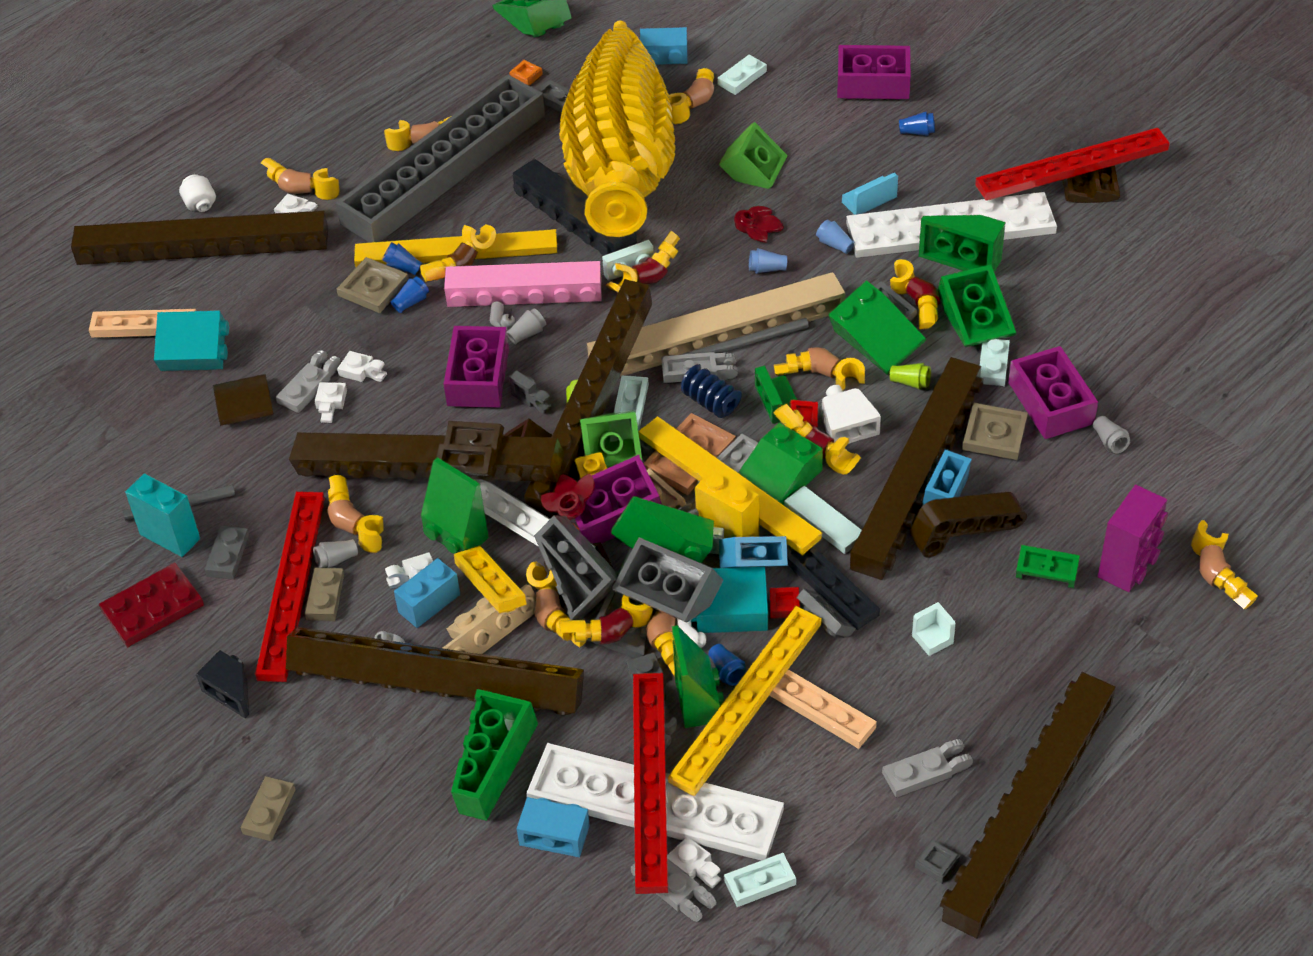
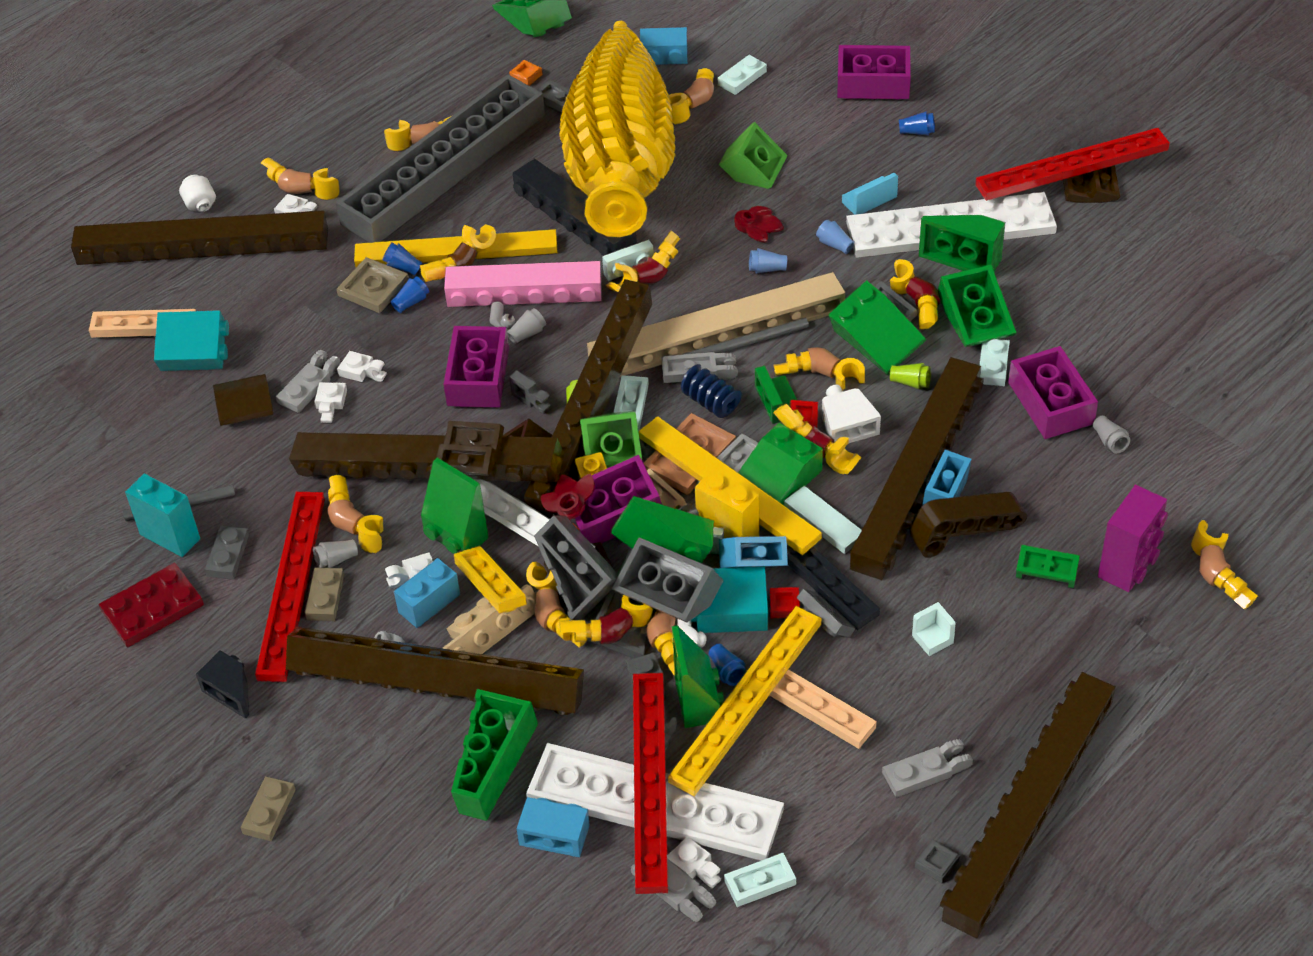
dark tan plate [962,403,1028,460] -> none

